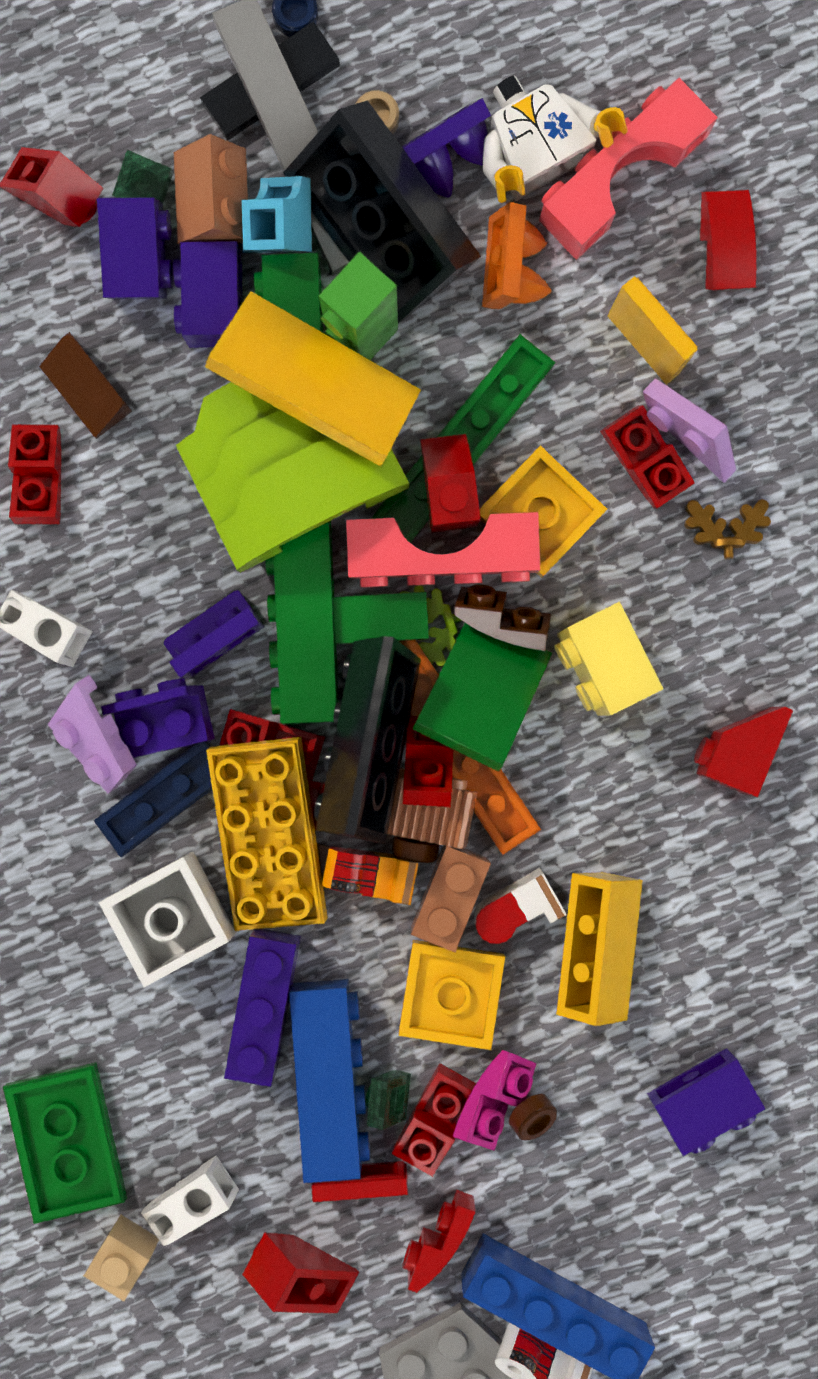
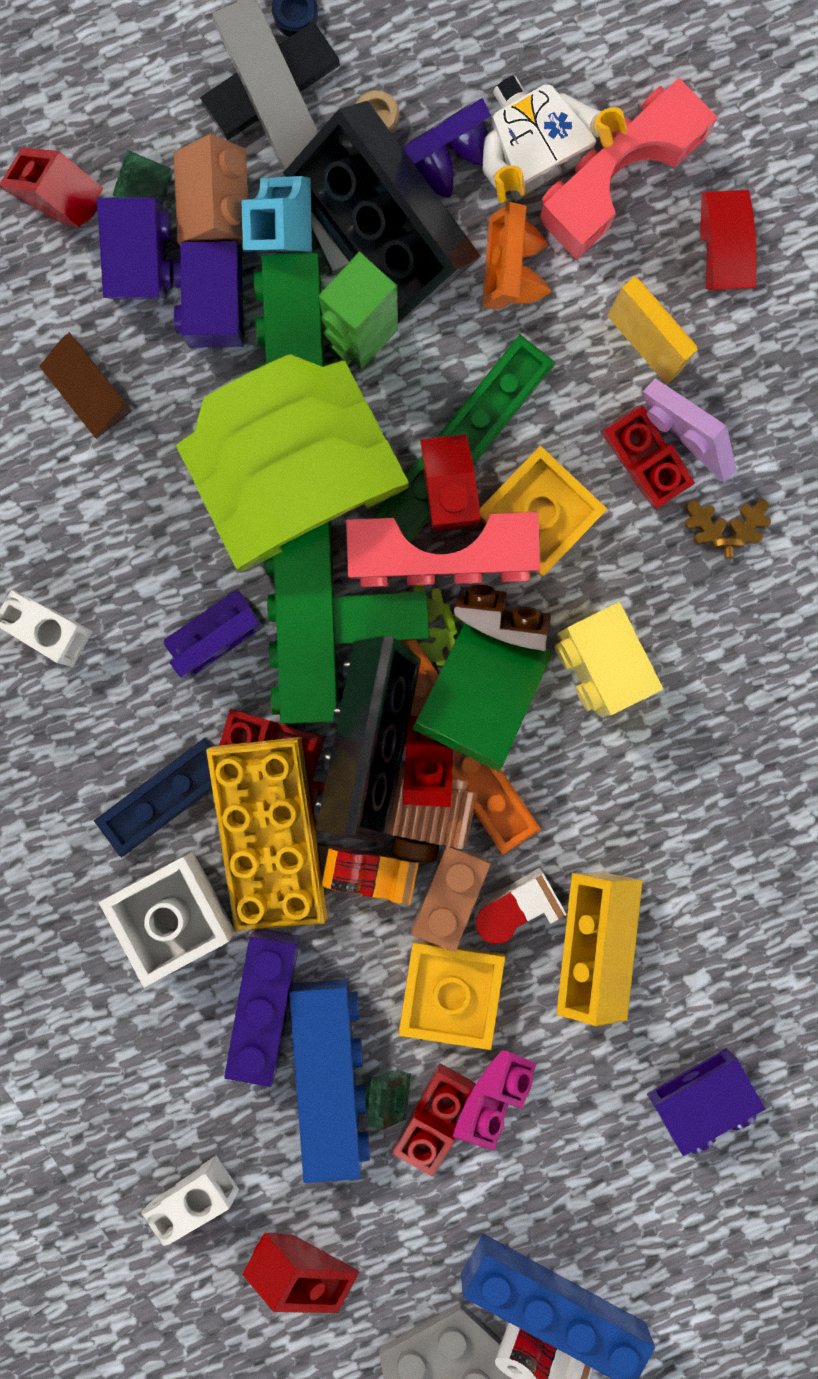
green tile [3,1062,127,1224] -> none
red slope [8,424,62,524] -> none
lavender wing [48,675,137,794] -> none
tan brick [83,1214,159,1301] -> none
dark purple bracket [101,678,215,759] -> none
yellow tile [205,291,421,467] -> none
red tile [311,1161,408,1202] -> none
red slope [402,1190,476,1293] -> none
reddish brown tile [509,1094,557,1141] -> none
red slope [694,706,793,798] -> none

